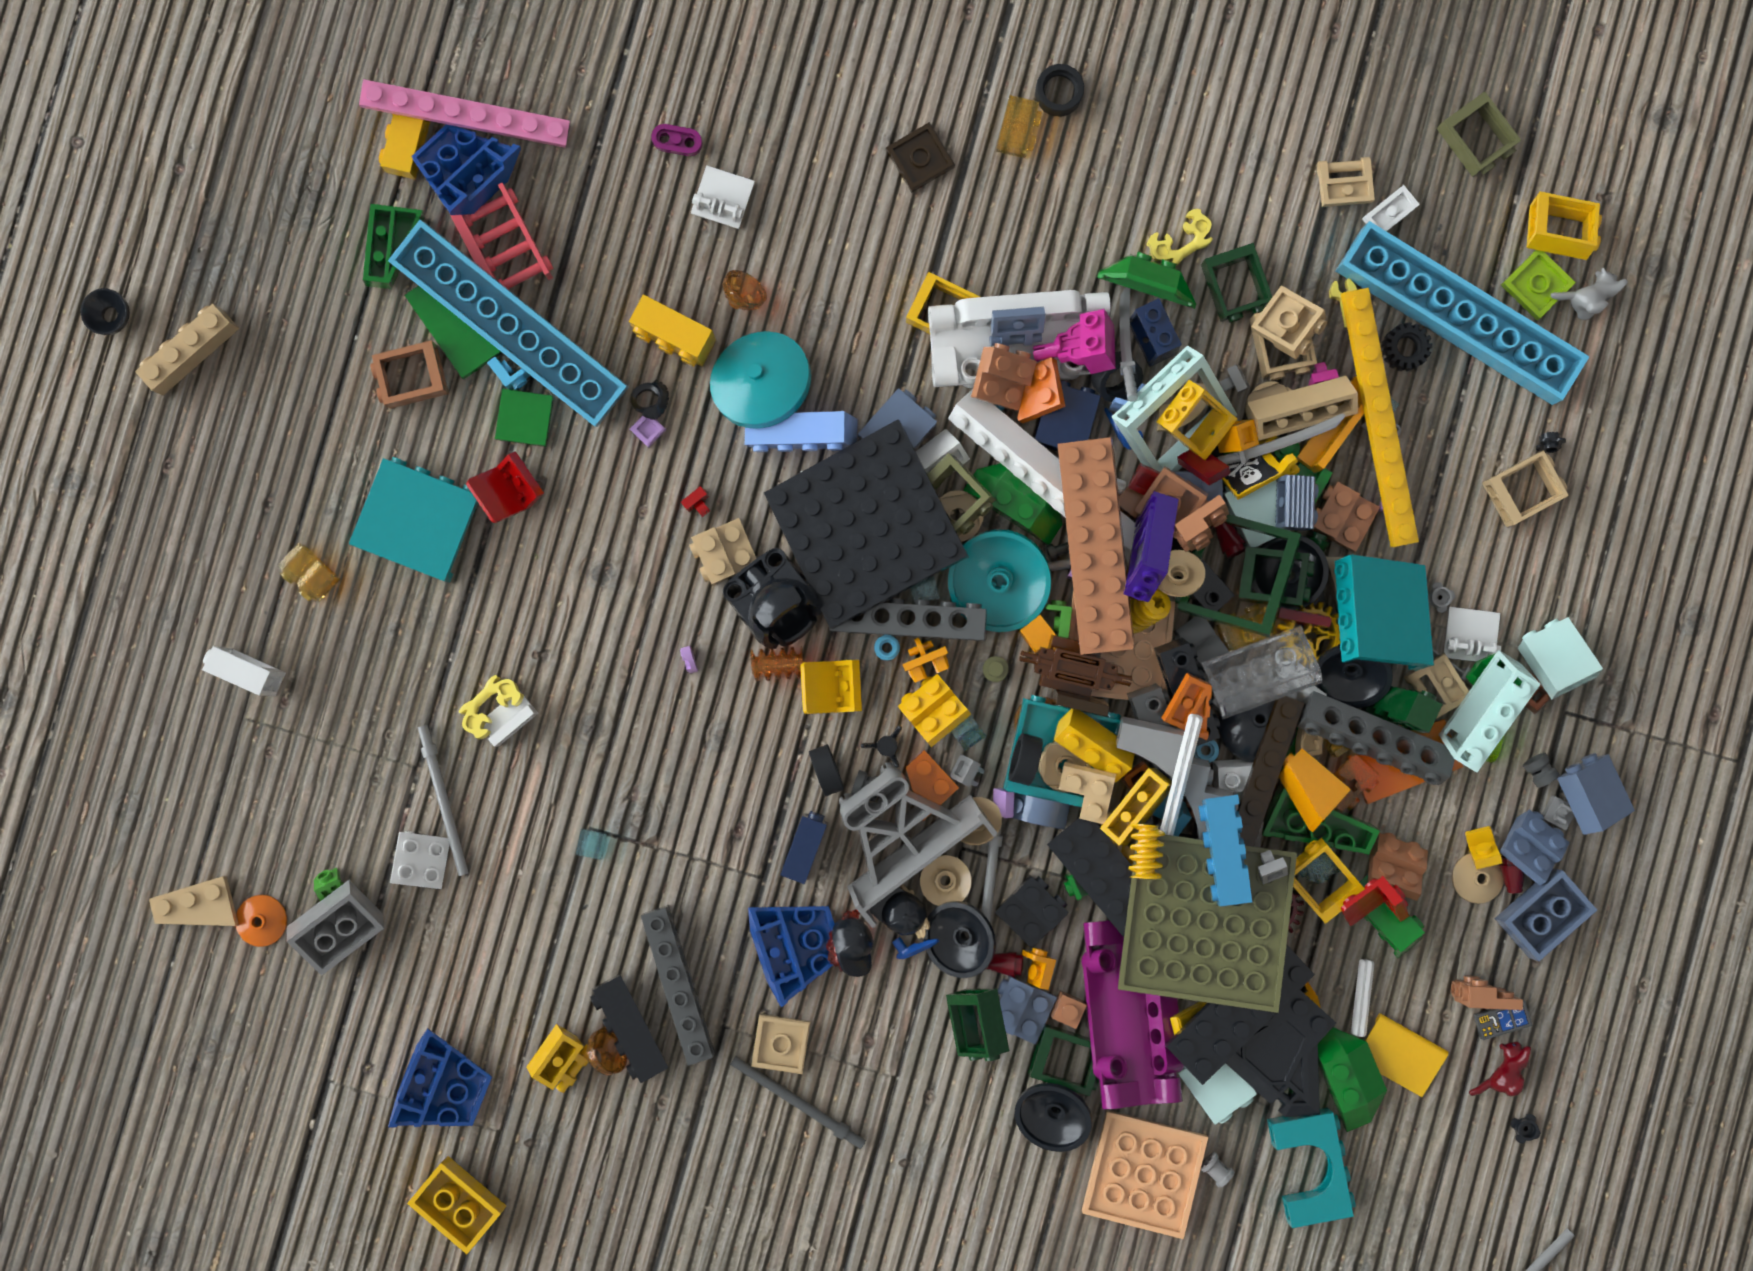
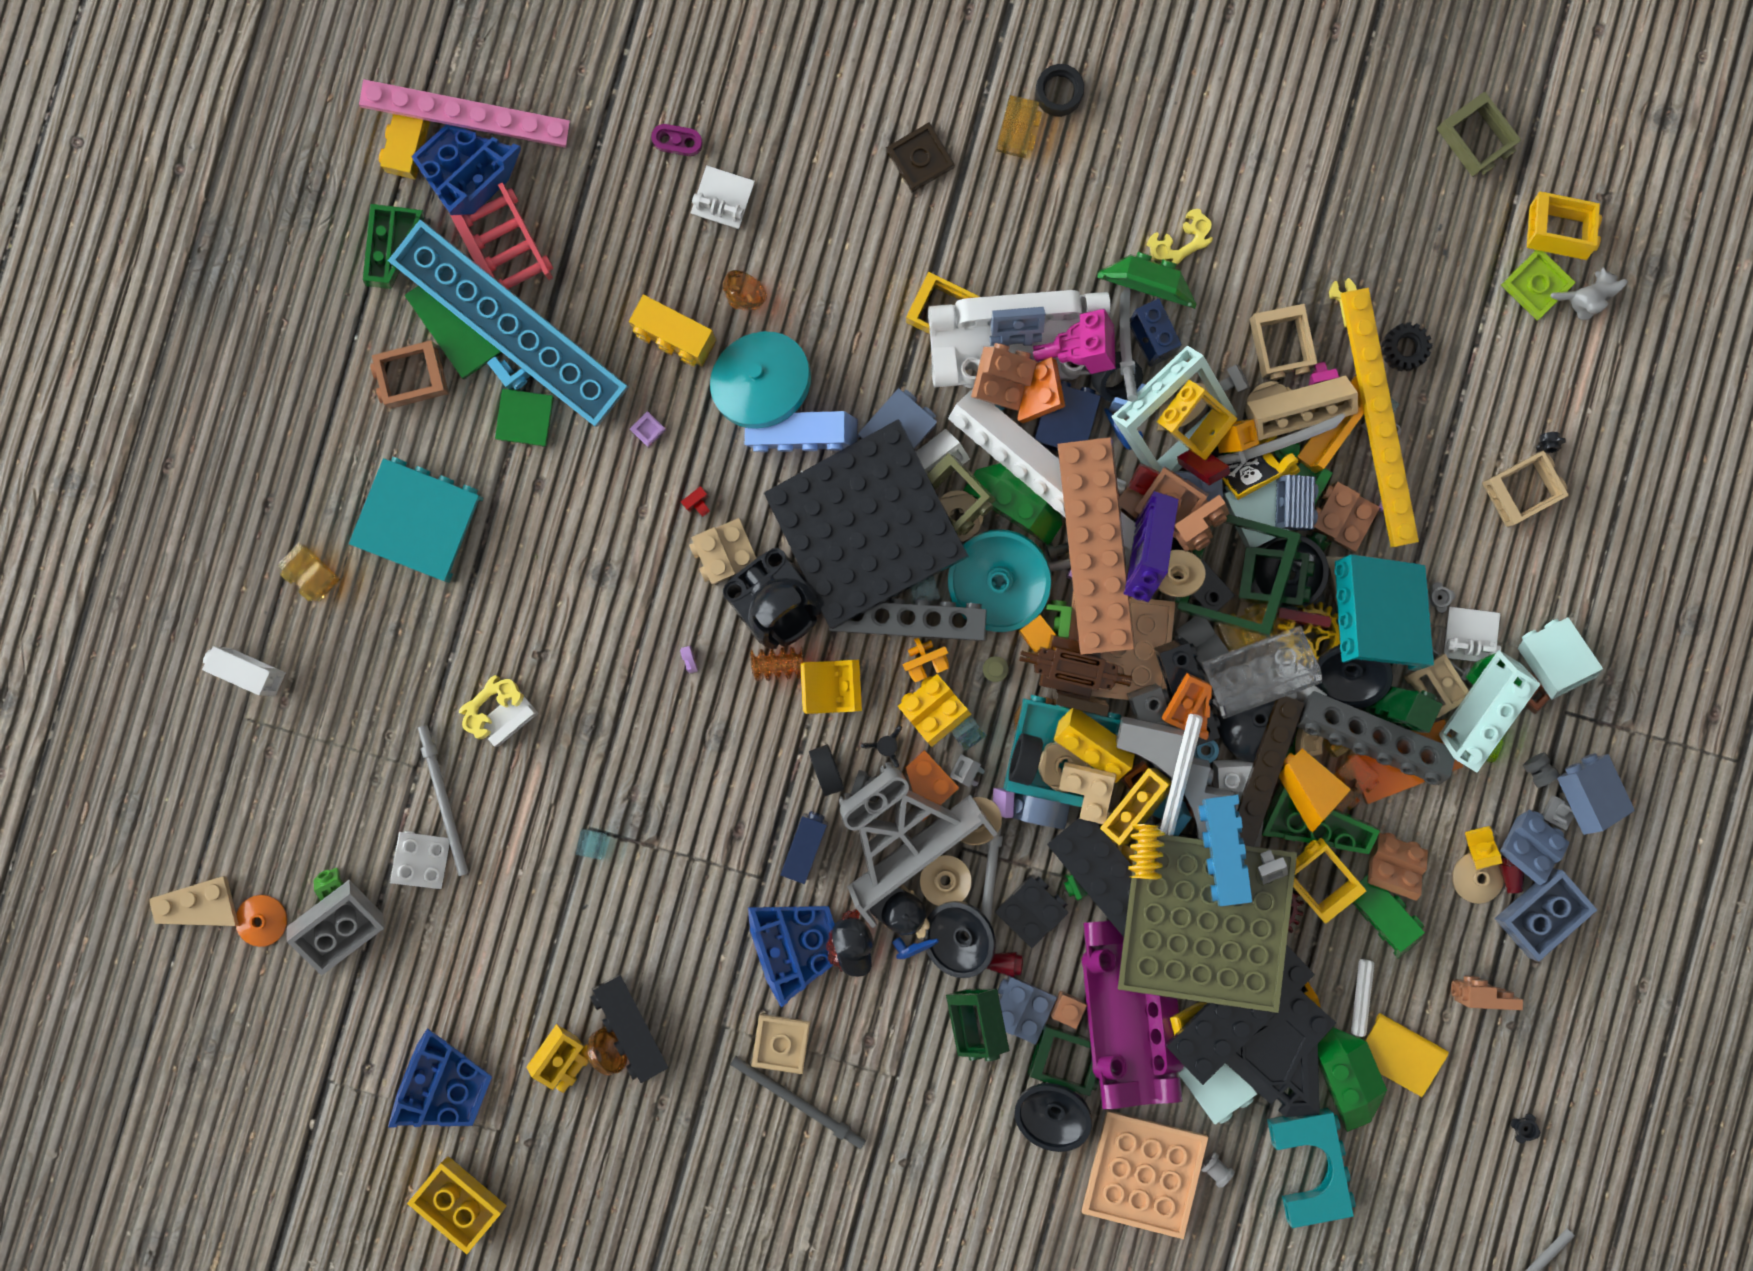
black piece [80,288,130,336] -> none
tan brick [135,303,240,395] -> none
red bracket [466,451,544,523] -> none
black piece [630,379,669,420] -> none
dark grey brick [641,905,715,1066] -> none
medium azure plate [874,635,900,661] -> none
light orange bracket [1021,947,1056,990] -> none
yellow piece [1130,588,1171,634] -> none
dark green window [1201,243,1272,323] -> none
dark red cone [1215,523,1246,559] -> none
tan plate [1251,286,1327,359] -> none
clear light blue brick [1297,847,1341,884] -> none
tan plate [1317,157,1375,207] -> none
medium azure brick [1335,221,1590,405] -> none
red bracket [1341,876,1409,926] -> none
white plate [1362,185,1420,231] -> none
dark red animal [1469,1042,1531,1097] -> none
tile [1473,1000,1533,1040] -> none

